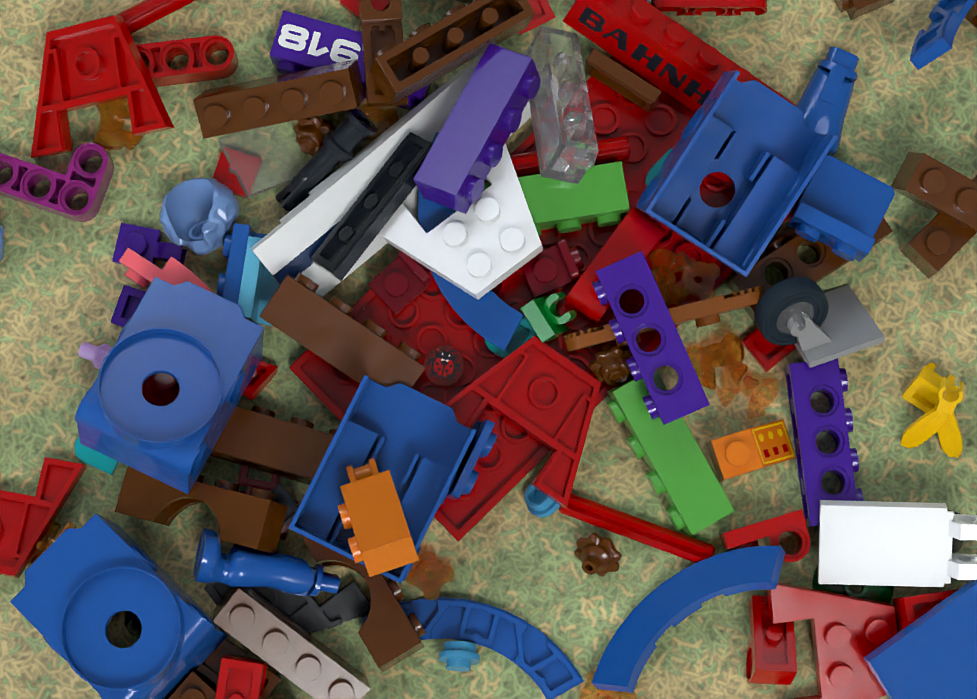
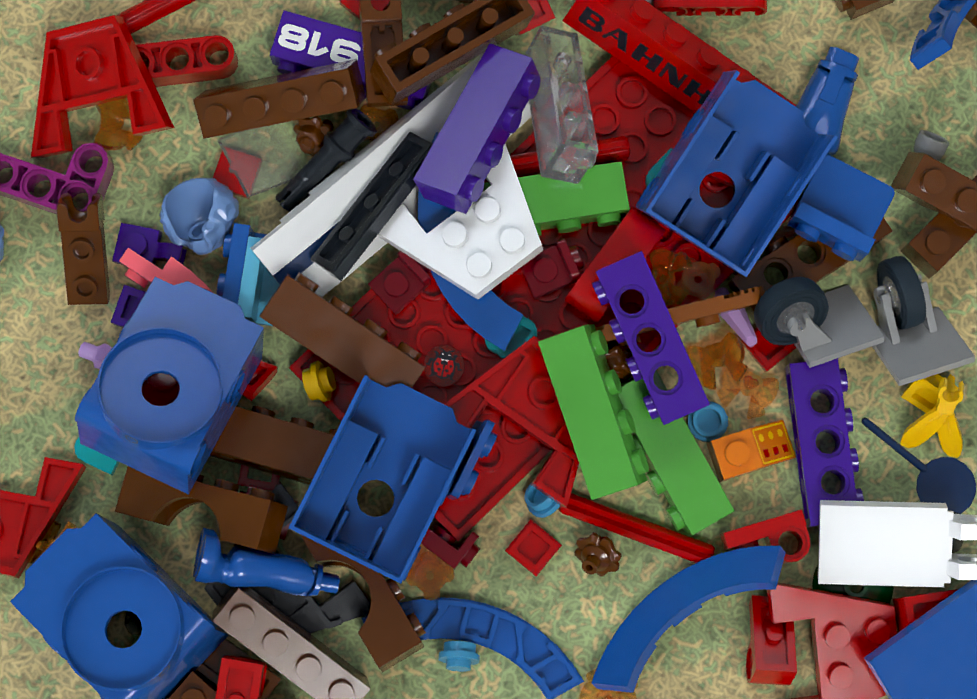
orange brick [337,458,419,577] -> none
green tile [521,292,576,343] -> none
reddish brown tile [584,48,662,113] -> none
none -> reddish brown plate [57,193,110,305]
none -> yellow plate [302,361,336,402]
none -> dark red bracket [421,525,481,570]
none -> red tile [505,519,562,576]
none -> bright green brick [538,324,649,500]
none -> dark azure plate [687,401,728,442]
none -> lavender bar [713,287,757,347]
none -> dark blue piece [861,418,976,514]
none -> light grey plate [872,256,975,386]
none -> light grey hinge [914,130,949,161]

